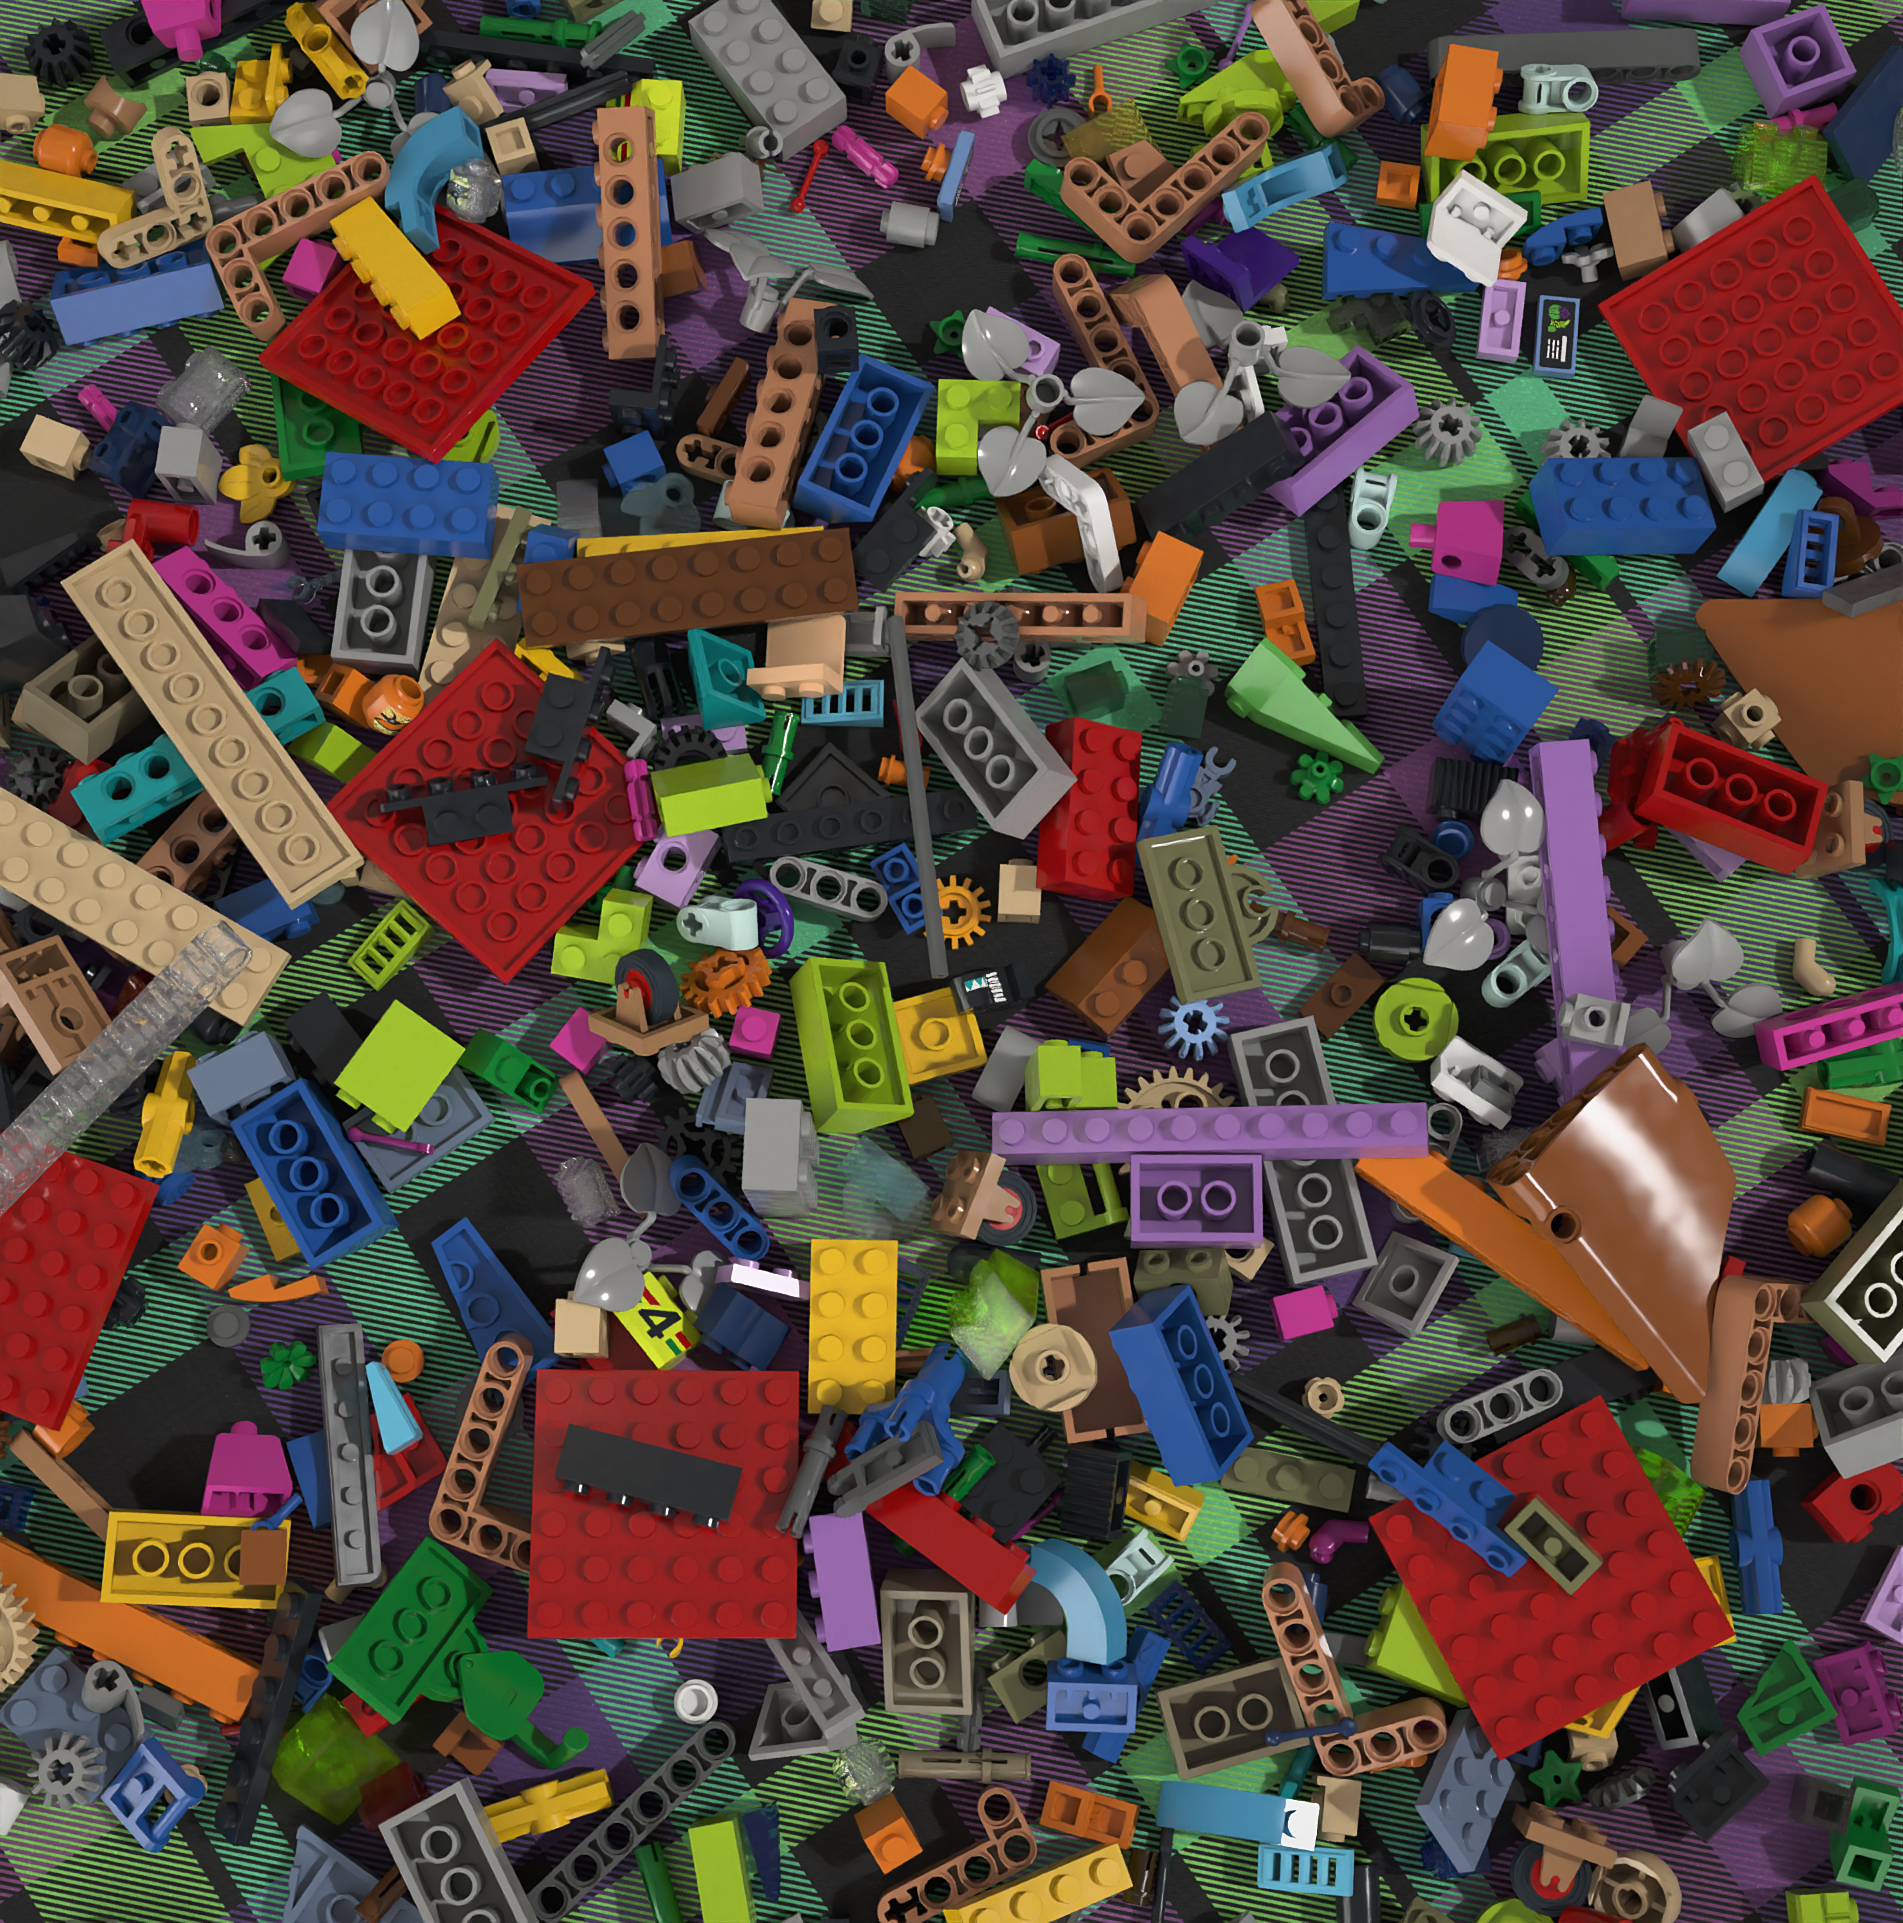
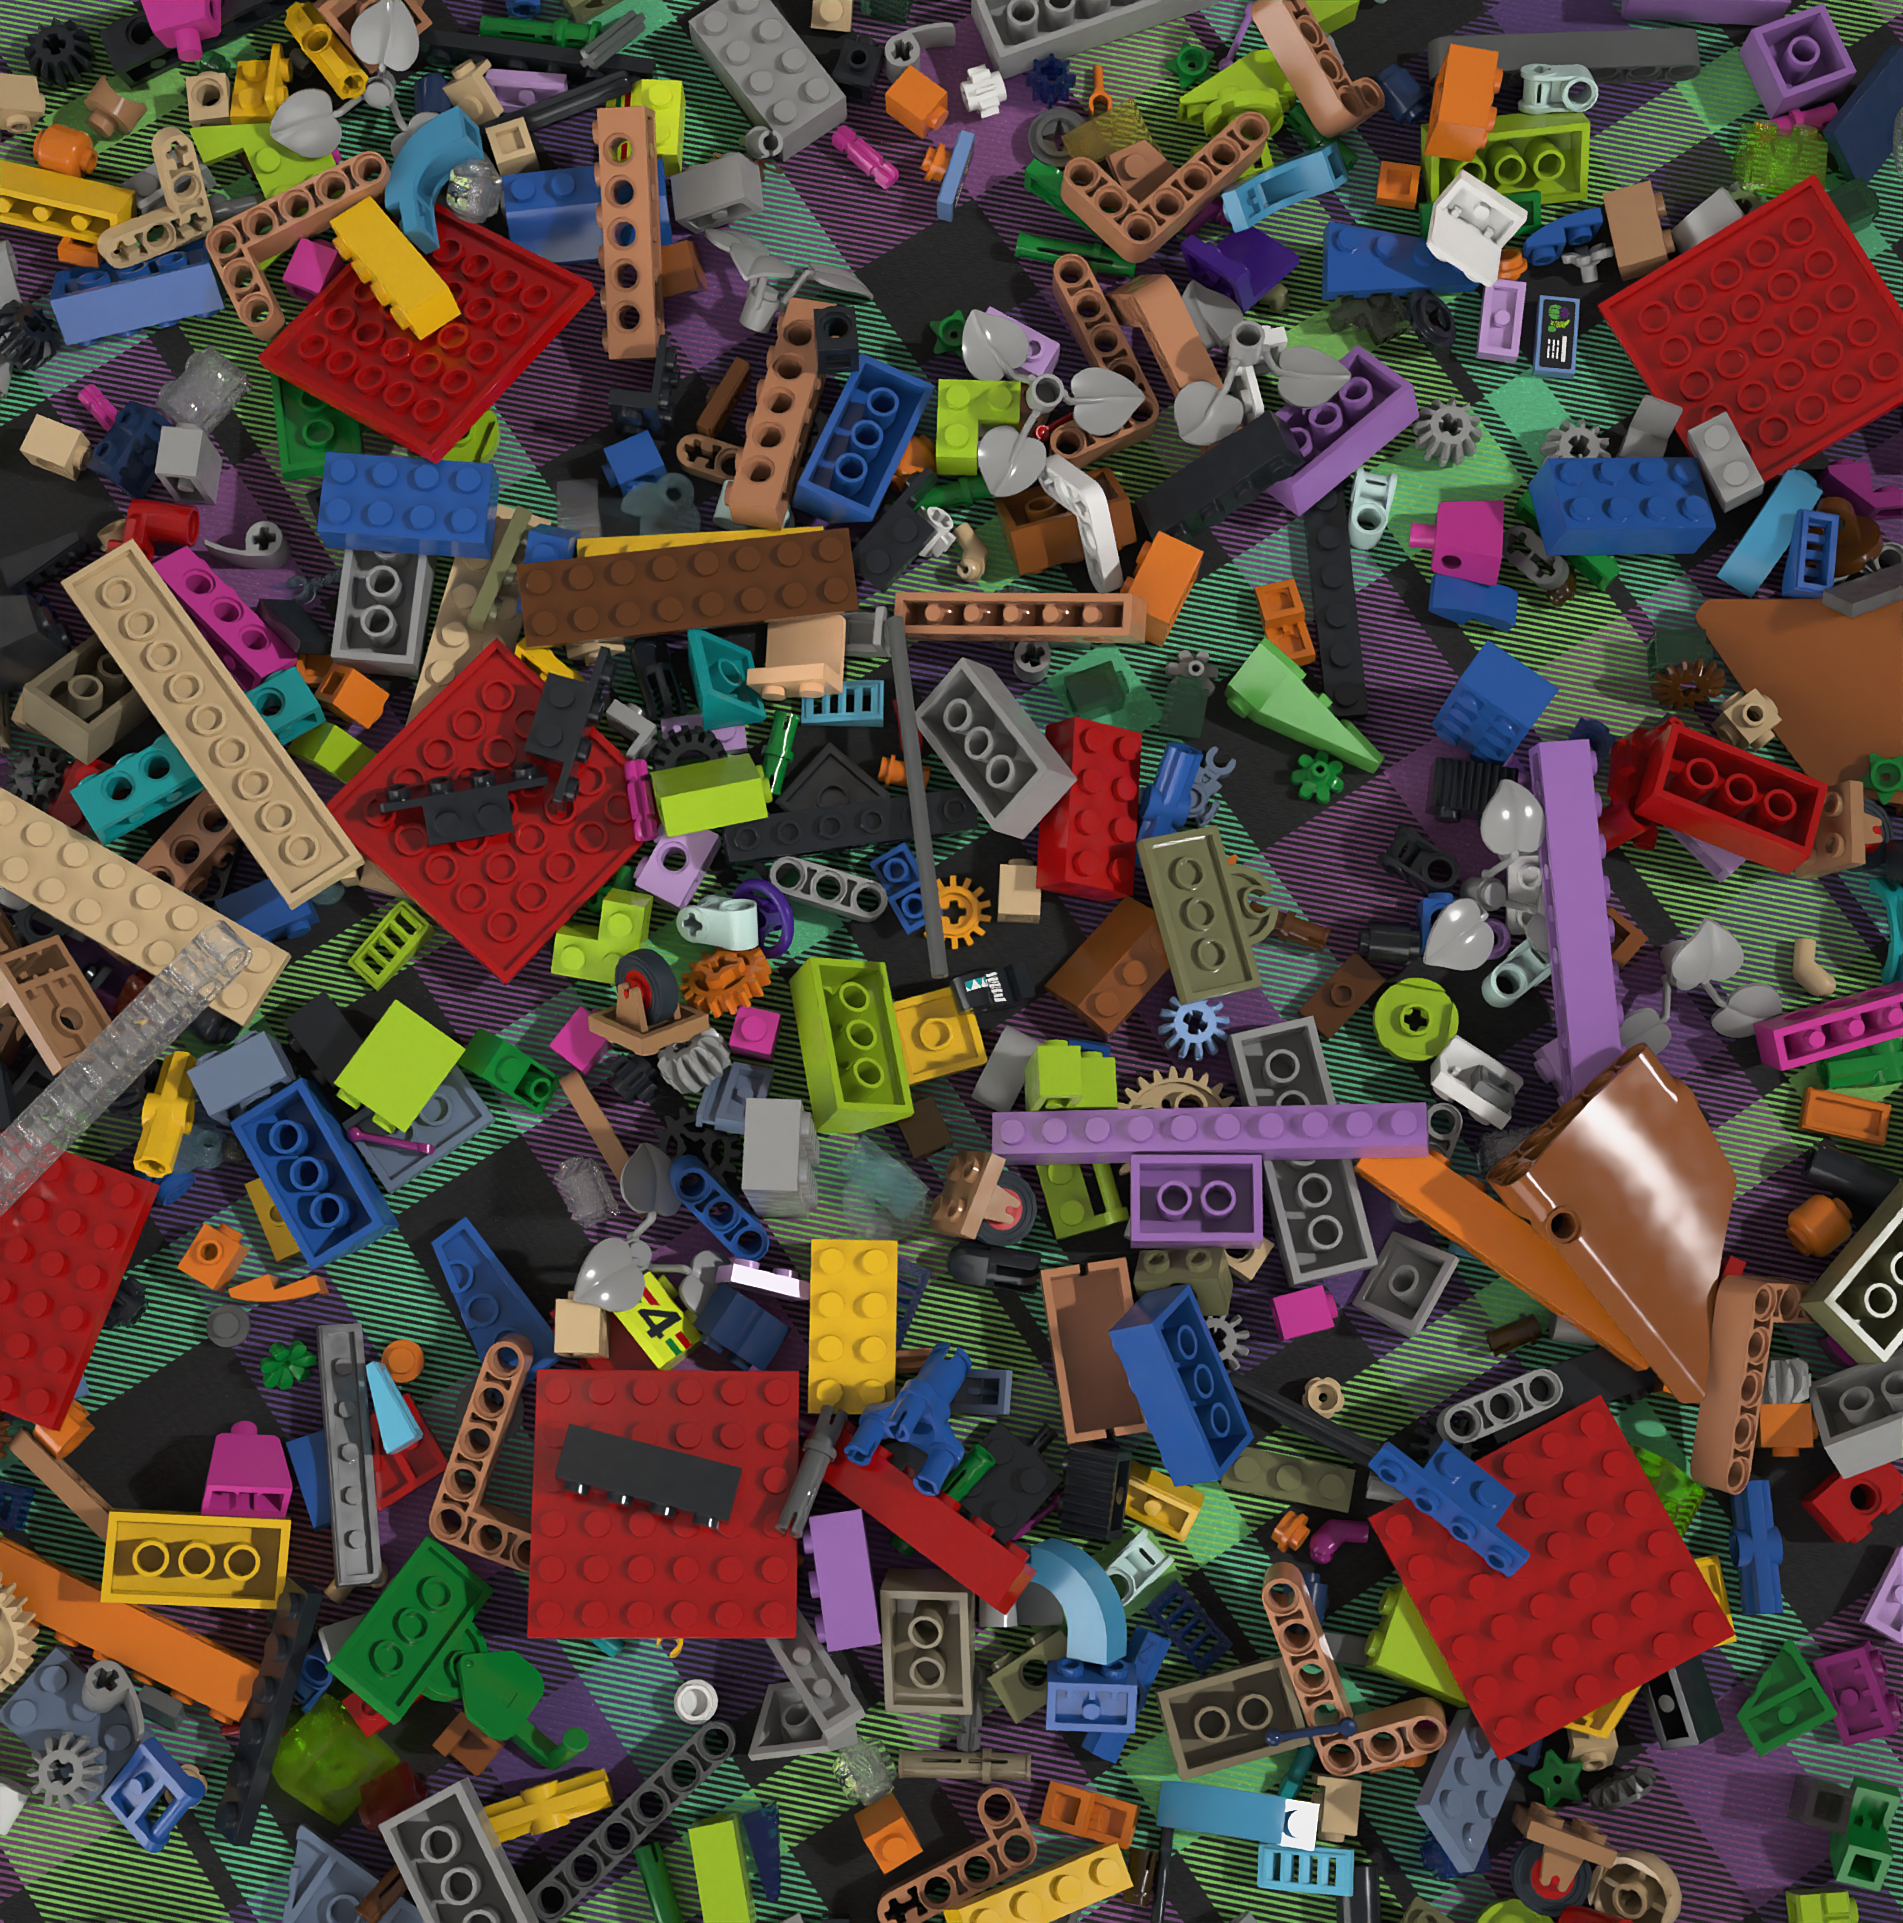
yellow plate [218,444,296,524] -> none
dark orange panel [239,1527,287,1585] -> none
blue hand [250,1493,303,1530] -> none
orange head [362,674,425,736] -> none
red hinge [789,139,829,214] -> none
dark grey hinge [827,1420,944,1518] -> none
light grey brick [880,201,940,248] -> none
clear neon green slope [947,1248,1040,1381] -> none
dark grey gear [953,601,1019,669] -> none
tan plate [1009,1323,1098,1412] -> none
blue plate [1432,819,1474,859] -> none
dark blue tile [1460,604,1544,671] -> none
olive brick [1504,1494,1603,1595] -> none
light grey brick [1558,993,1631,1050] -> none
black bracket [1667,1728,1770,1844] -> none

